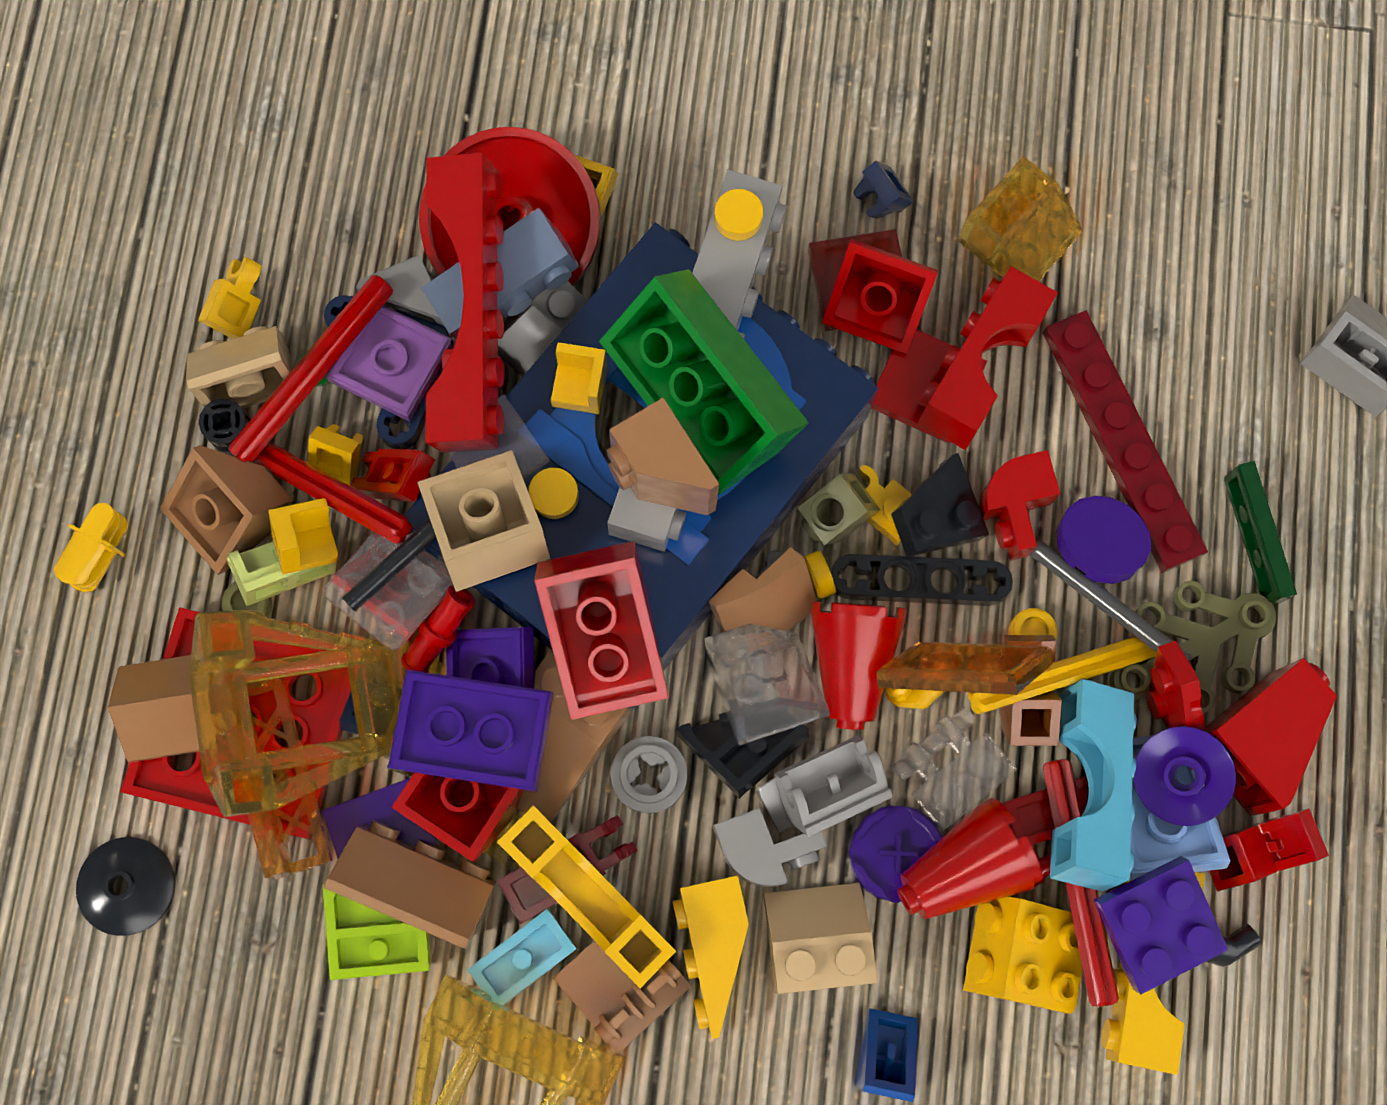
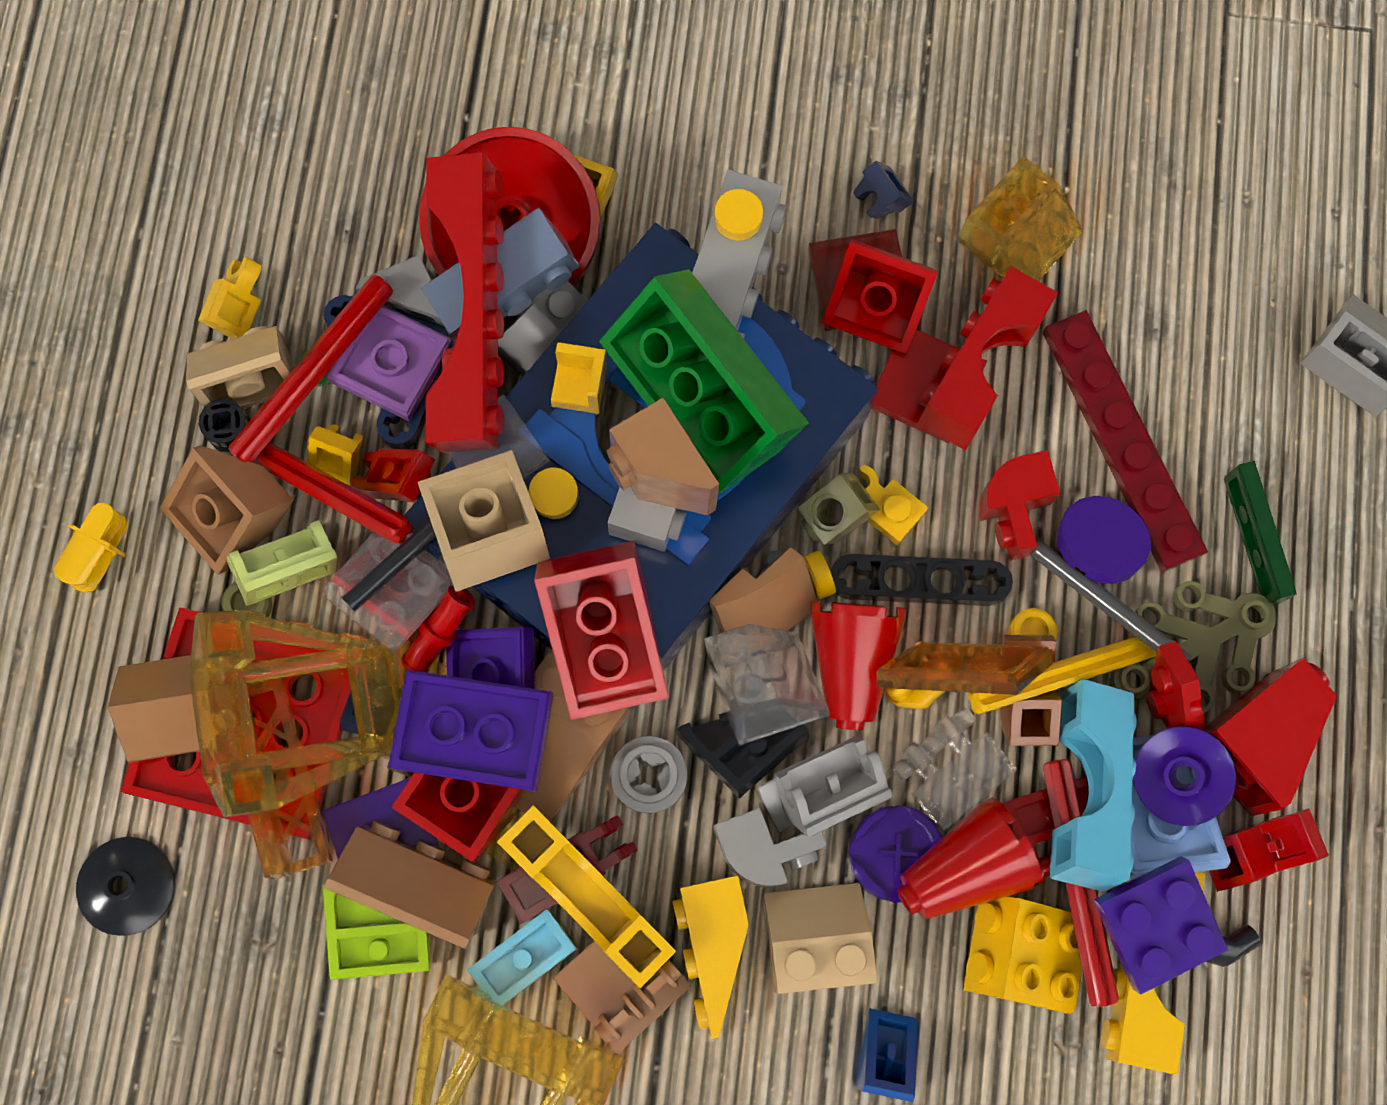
yellow panel [268,498,339,575] -> none
black wing [891,453,989,557] -> none

